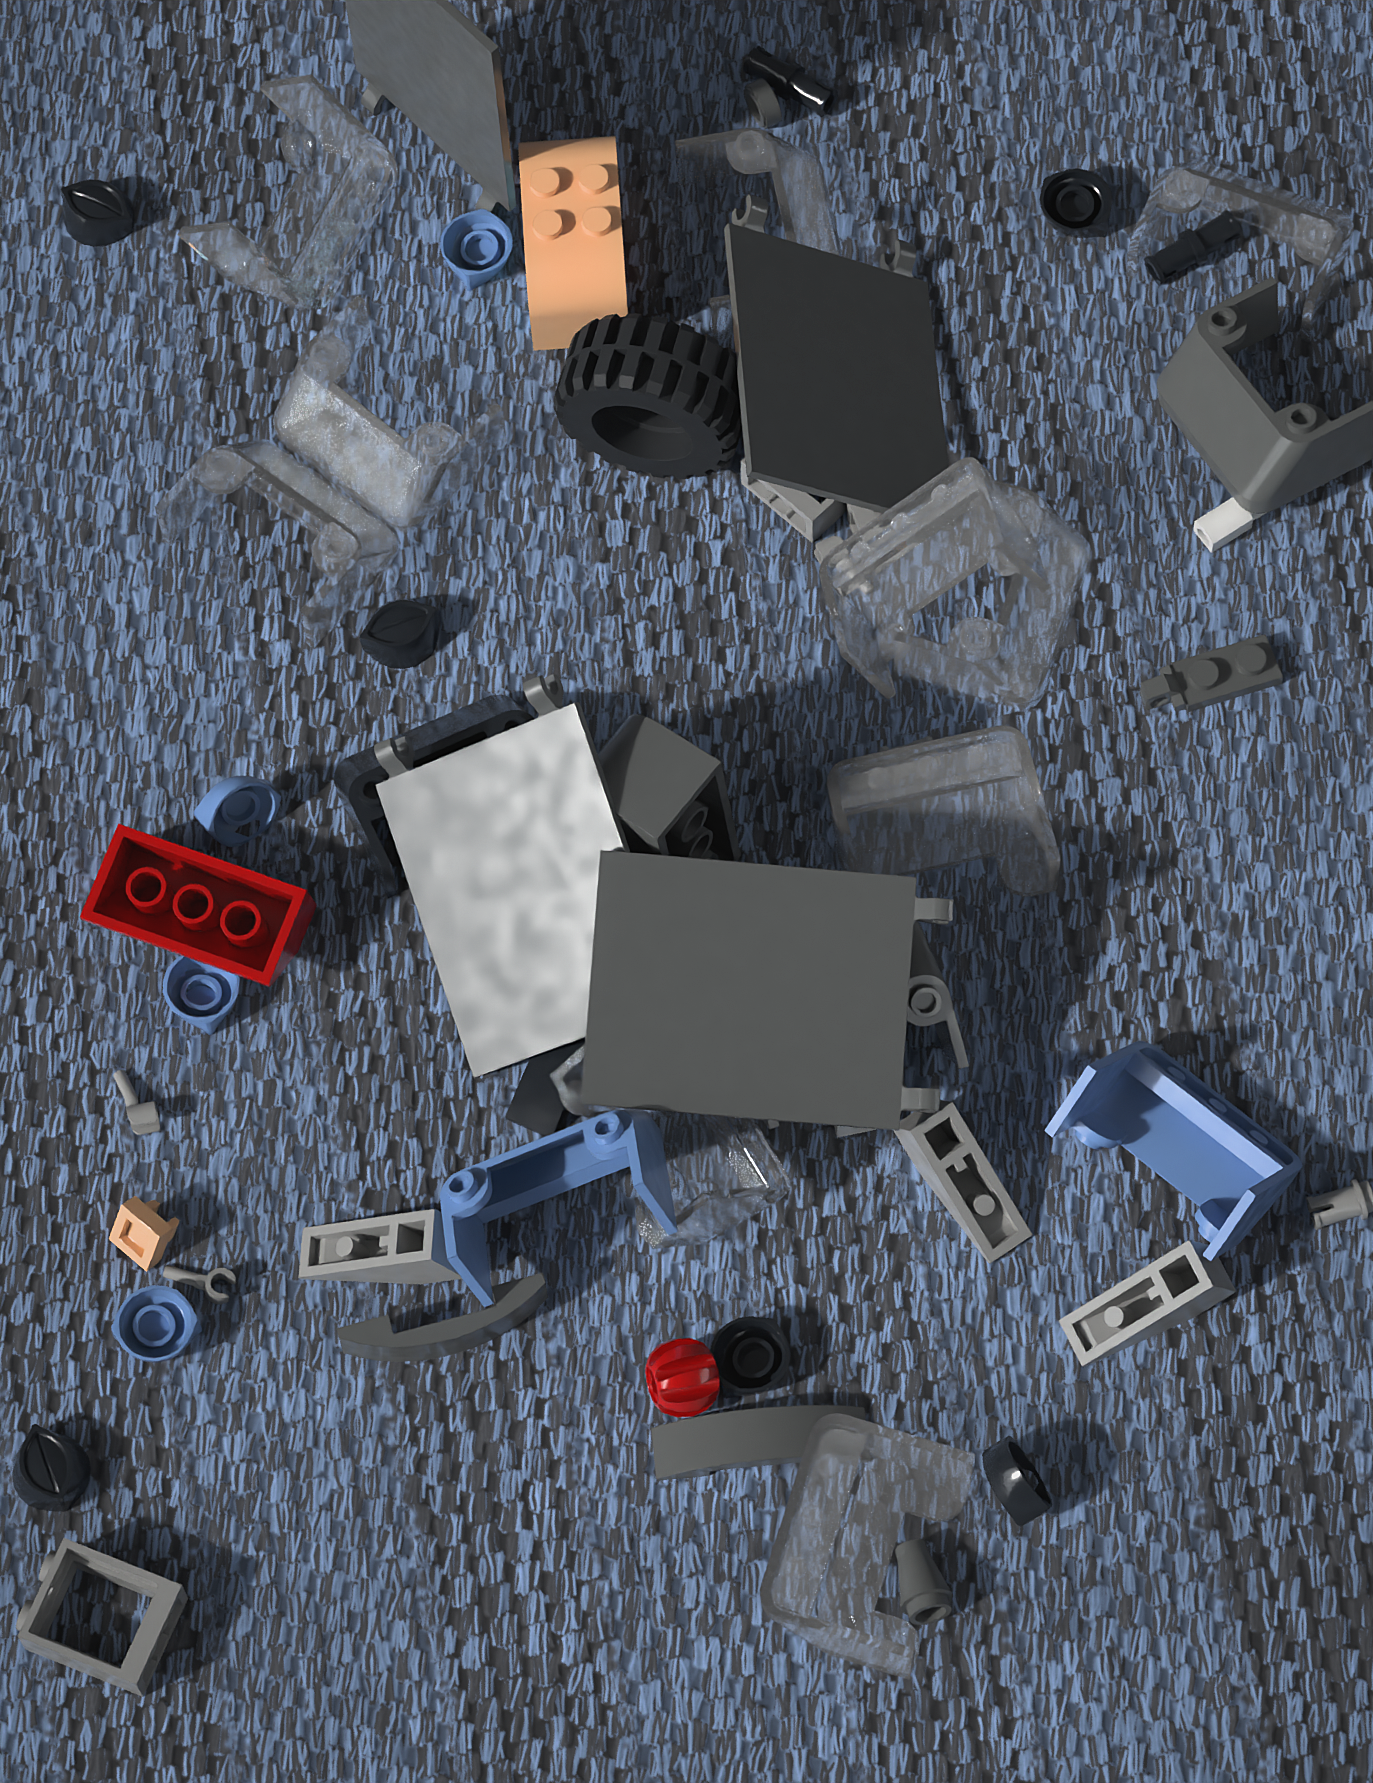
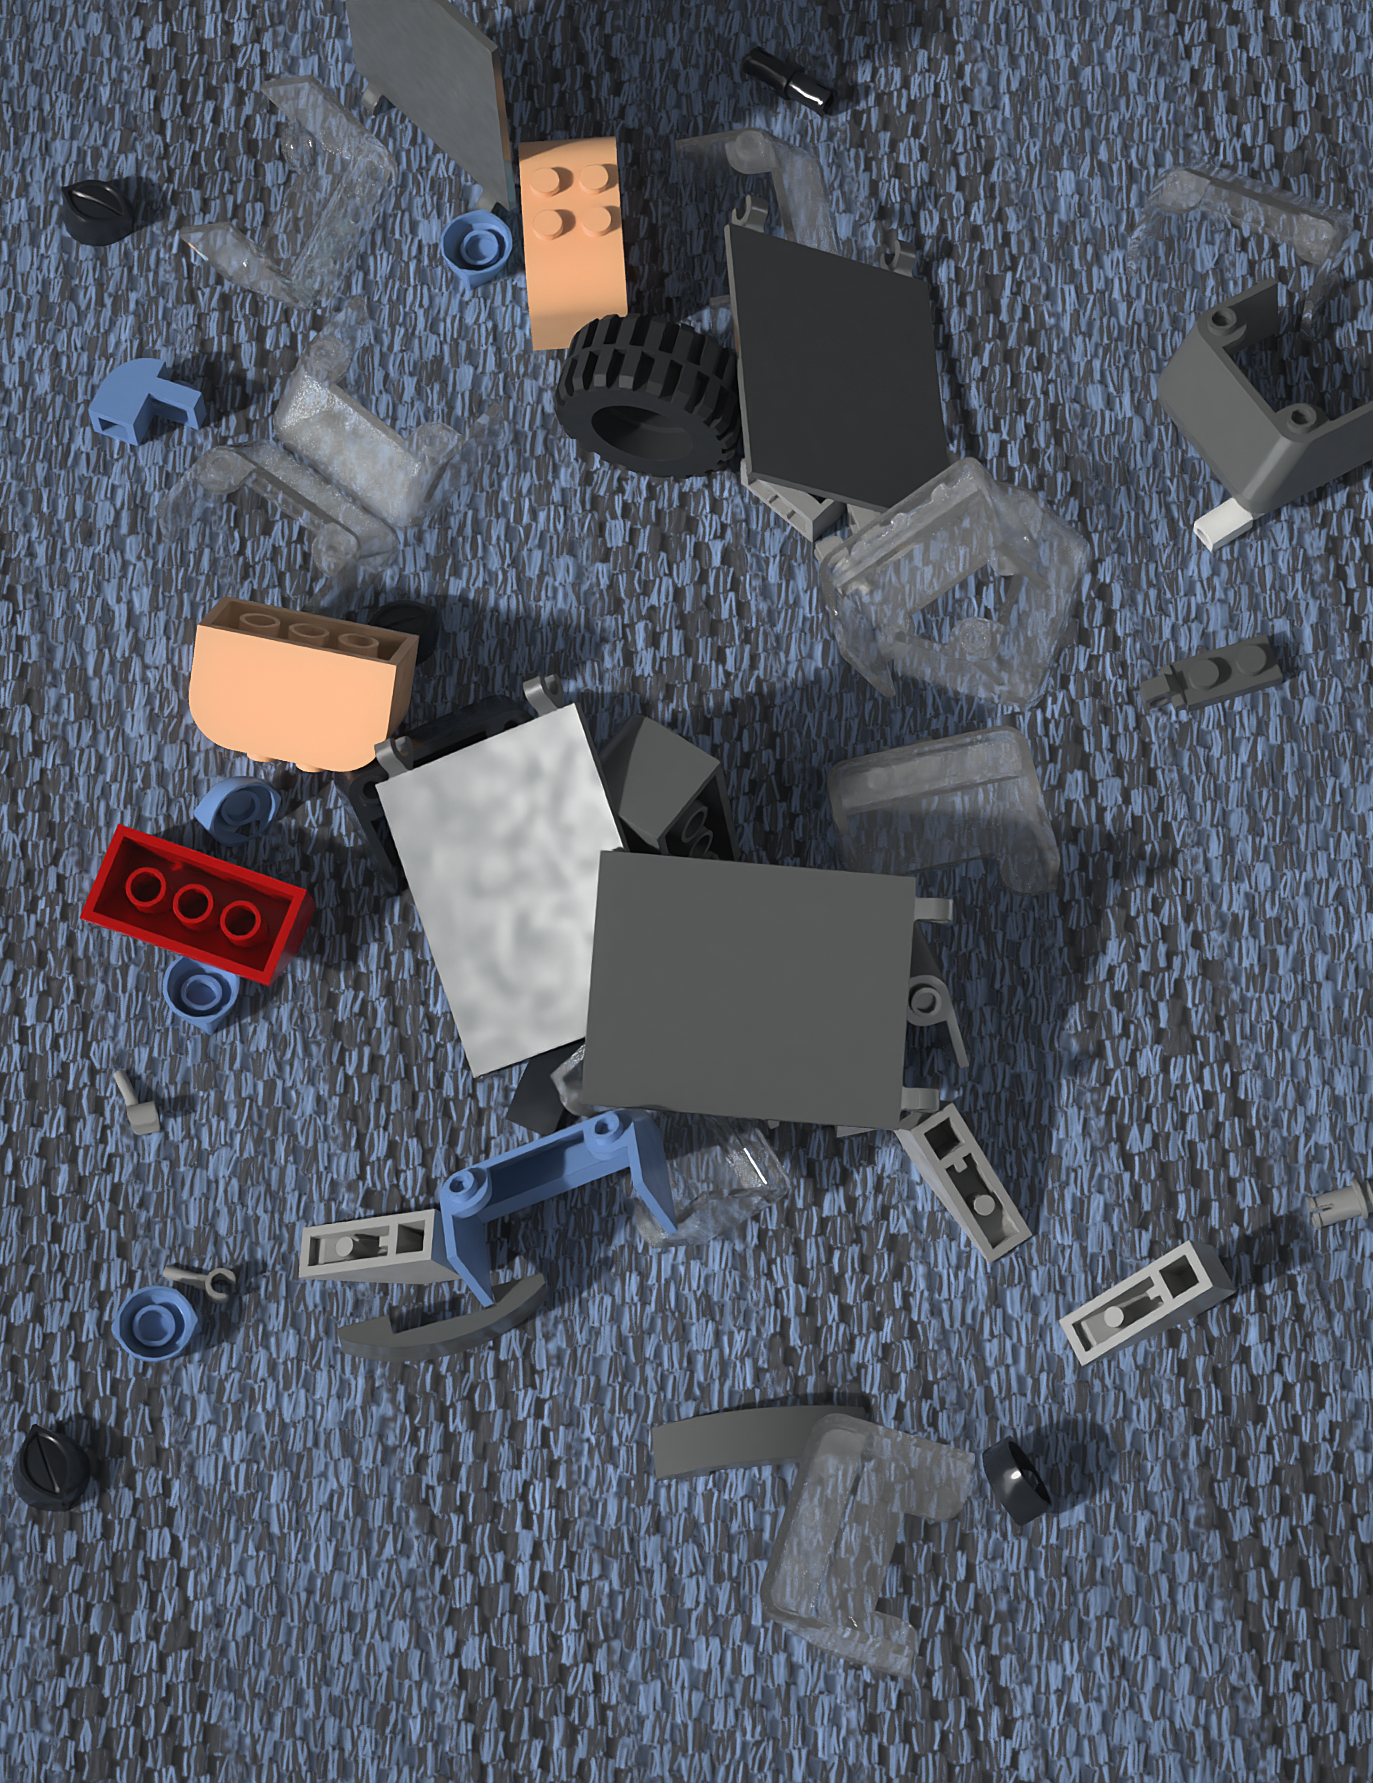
light grey window [16,1538,188,1697] -> none
light nougat tile [109,1196,180,1272] -> none
red piece [645,1338,720,1417] -> none
black hat [710,1316,791,1399] -> none
dark grey tile [743,78,782,129] -> none
dark grey cone [895,1539,953,1625] -> none
black hat [1040,168,1112,238] -> none
medium blue windscreen [1044,1041,1302,1262] -> none
black pin [1144,210,1242,285] -> none
none -> medium blue brick [88,358,207,447]
none -> light nougat brick [189,596,419,772]

